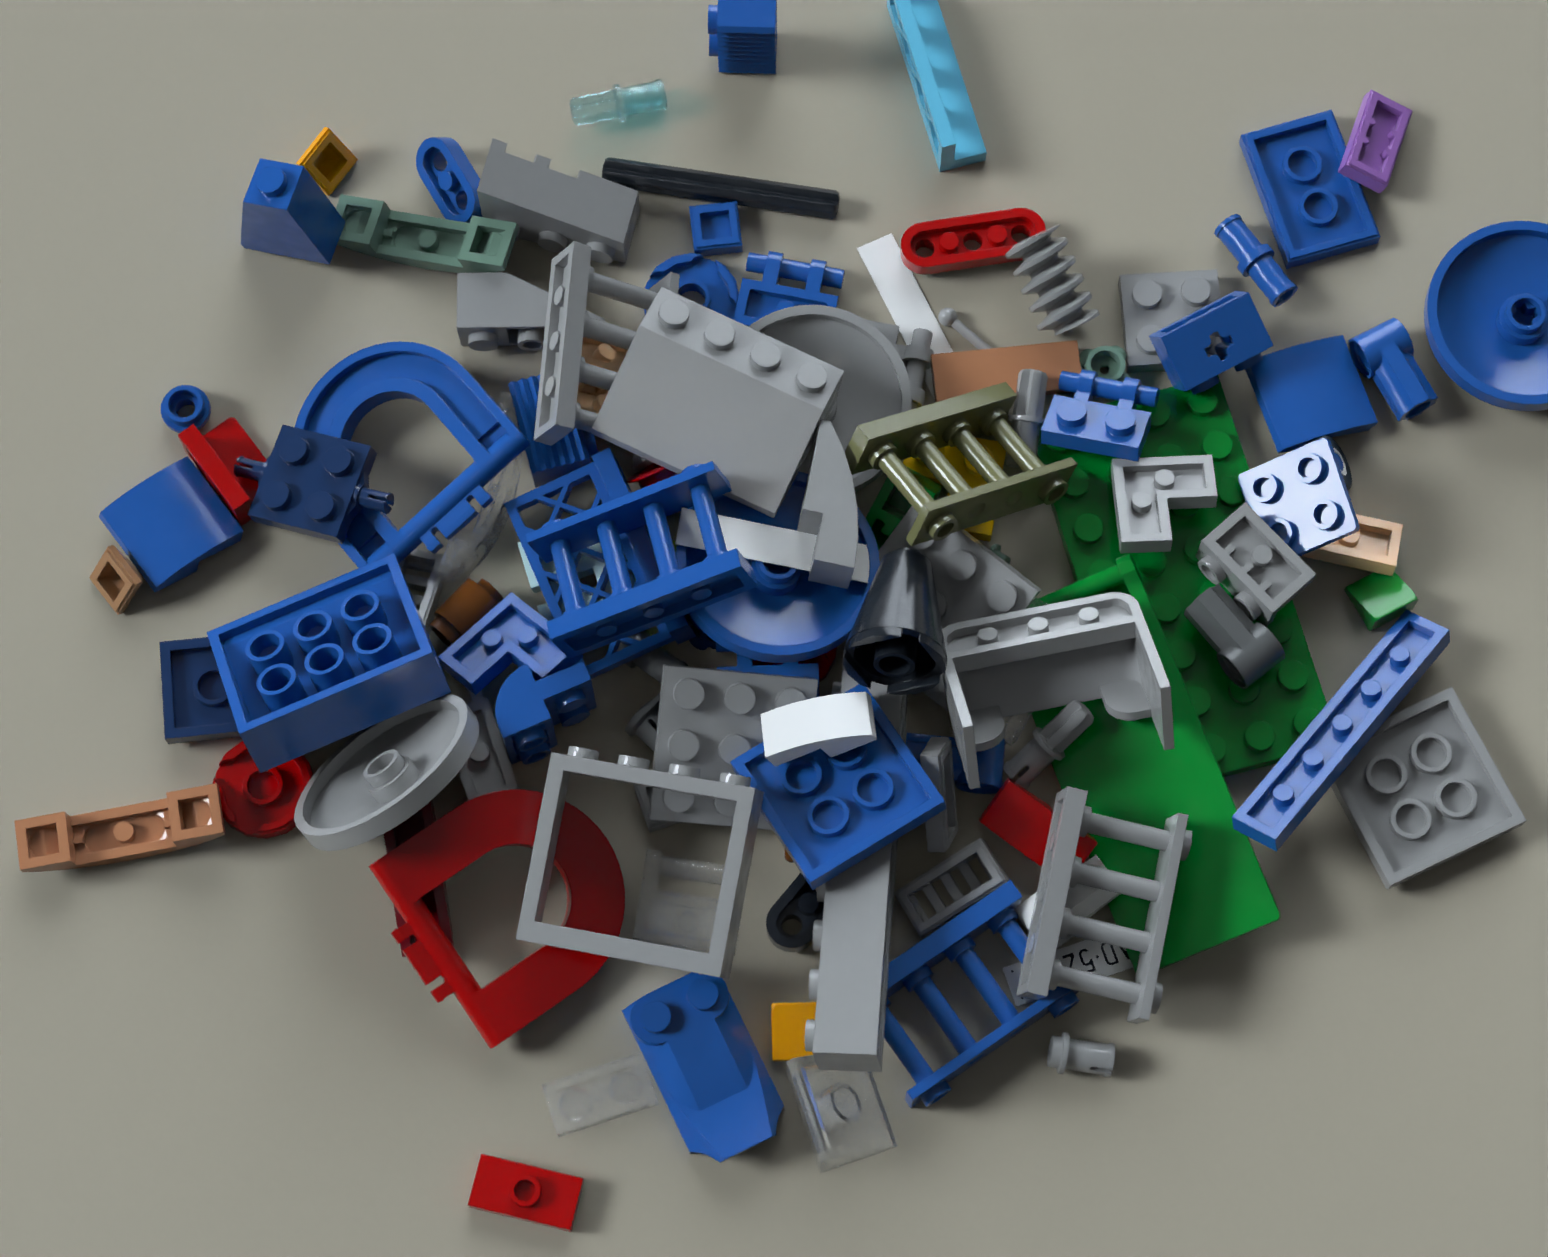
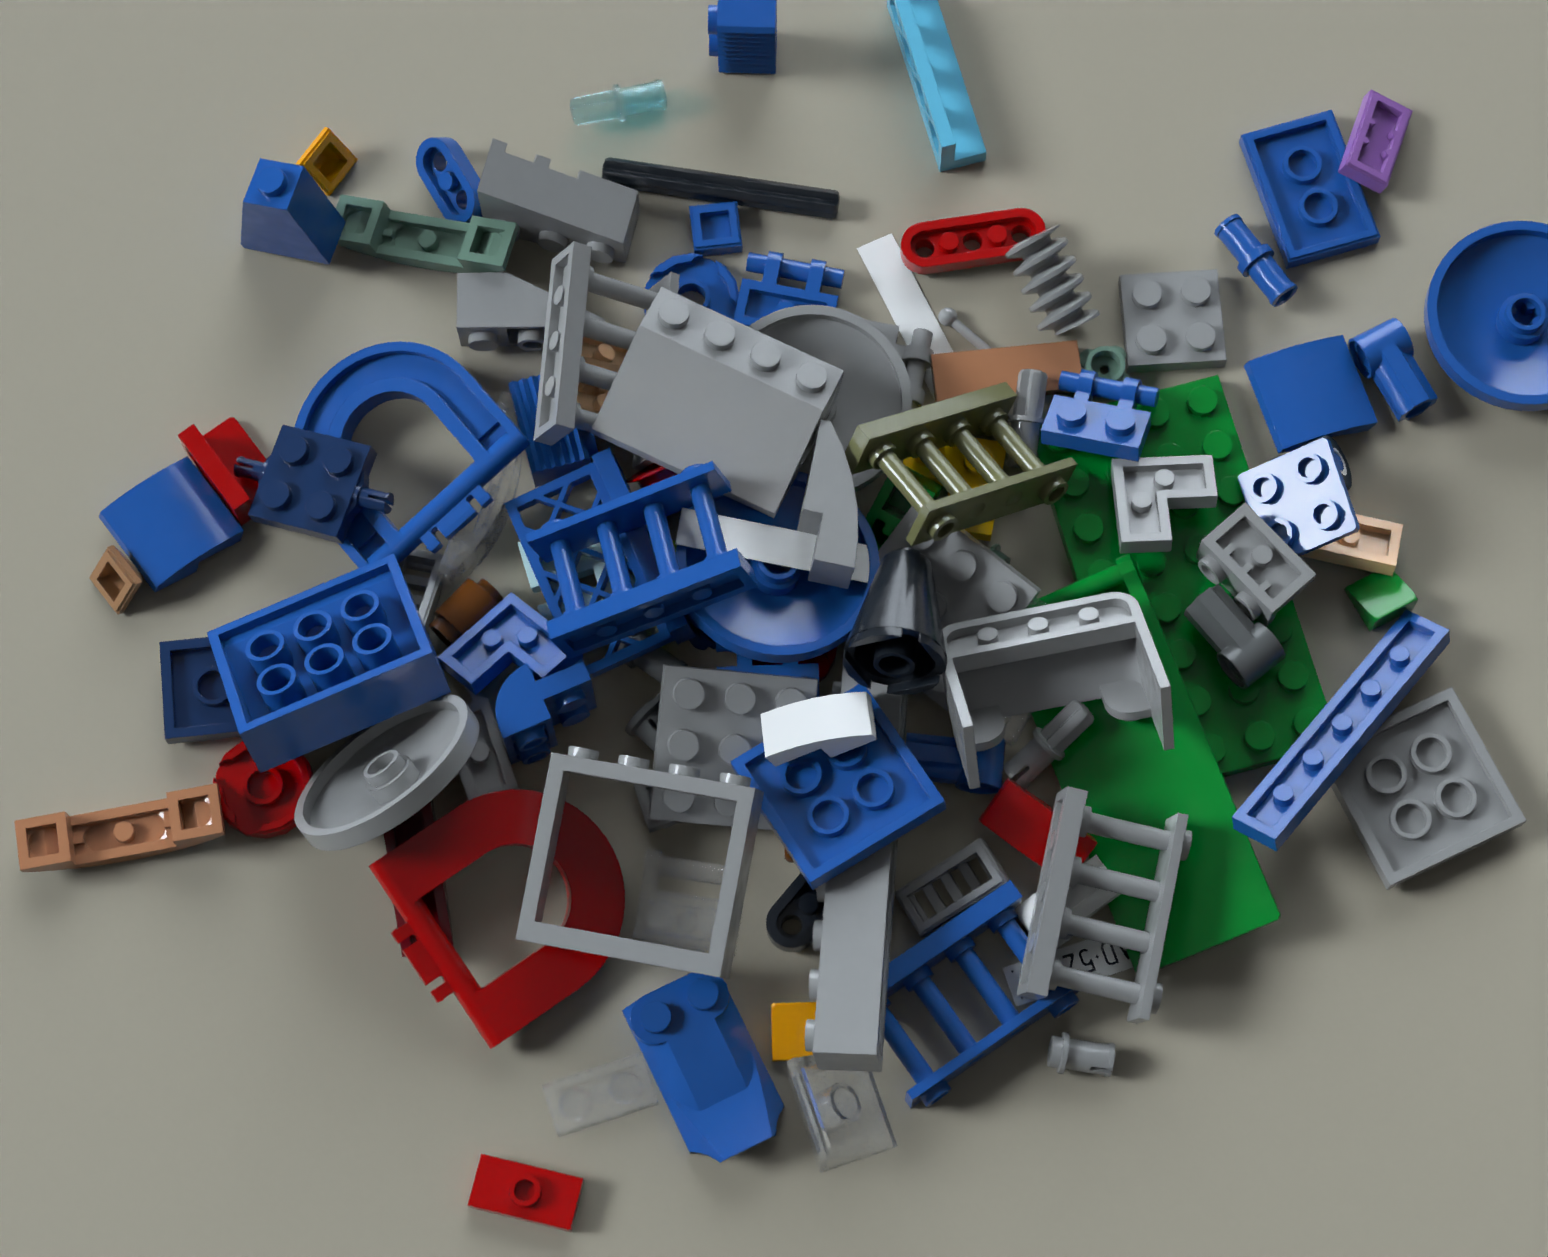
blue plate [161,385,211,433] -> none
light grey tile [920,737,958,852] -> none
blue brick [1149,291,1274,394] -> none

